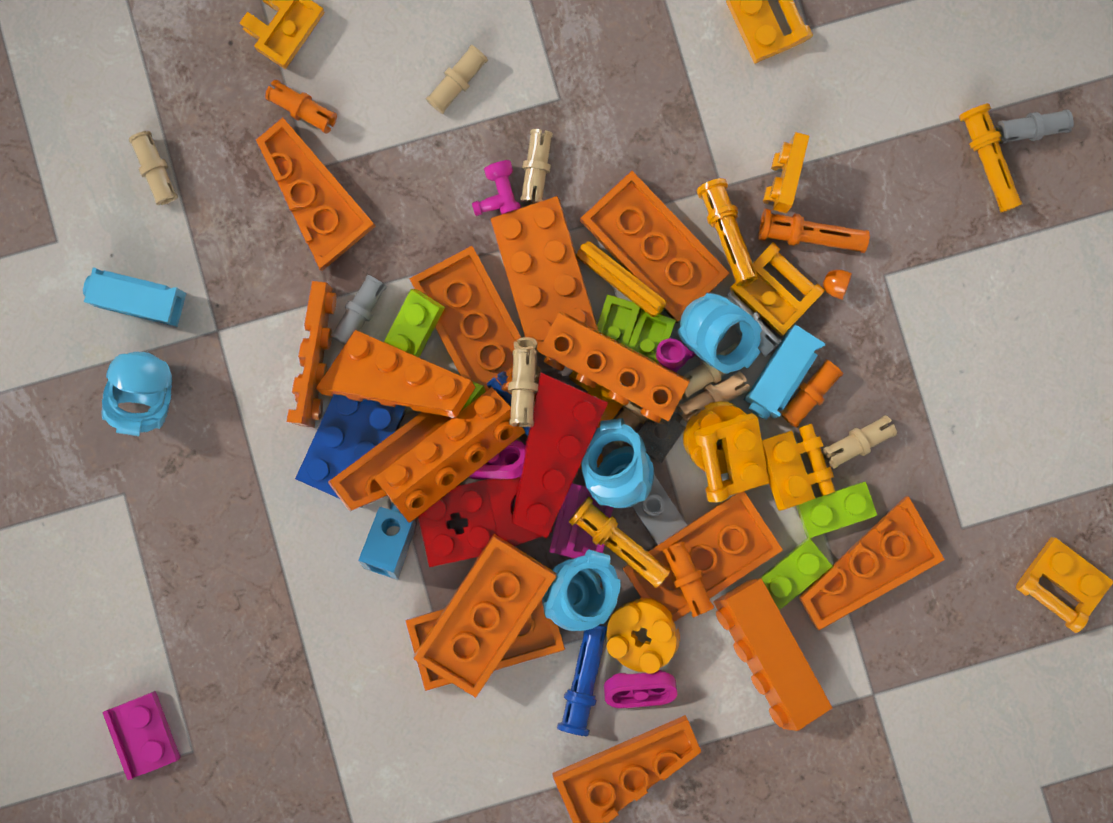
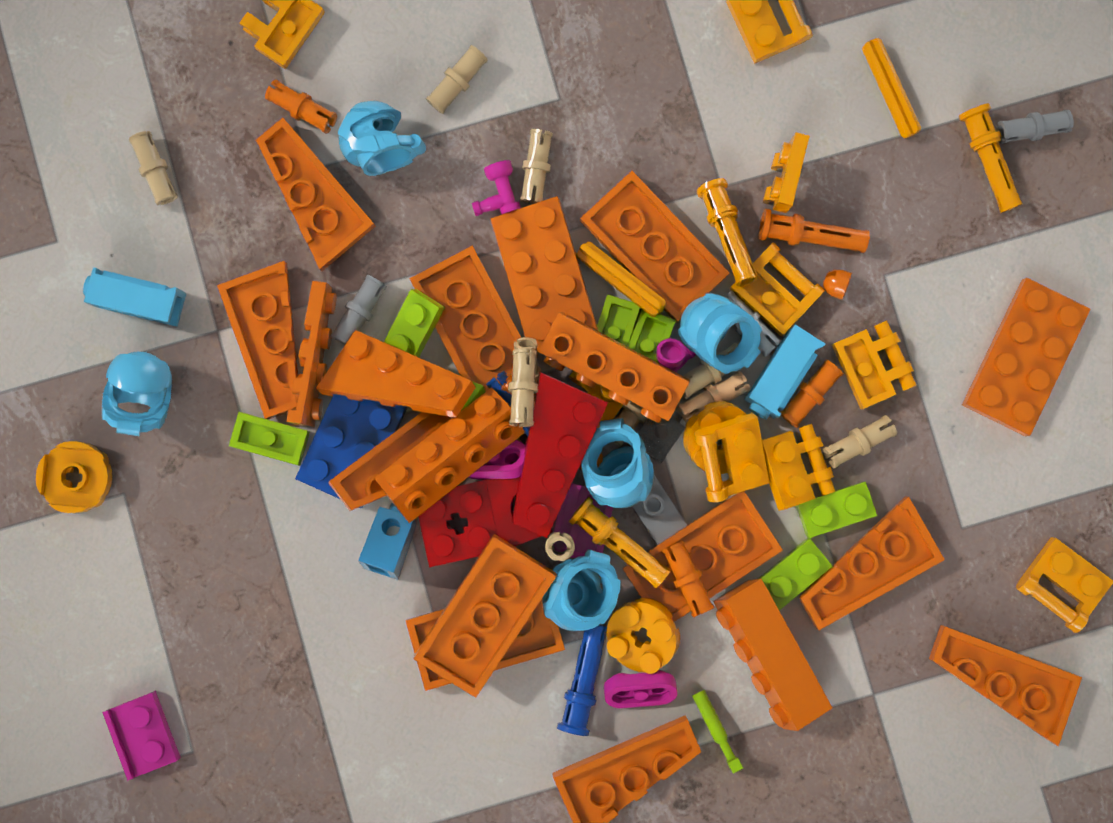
none -> light orange plate [36,441,112,513]
none -> orange wing [217,261,298,420]
none -> lime plate [229,412,310,466]
none -> medium azure helmet [338,100,426,176]
none -> tan pin [545,532,575,561]
none -> lime piece [692,689,743,773]
none -> light orange plate [831,320,917,409]
none -> light orange axle [862,38,921,138]
none -> orange wing [929,625,1082,747]
none -> orange plate [962,277,1091,437]

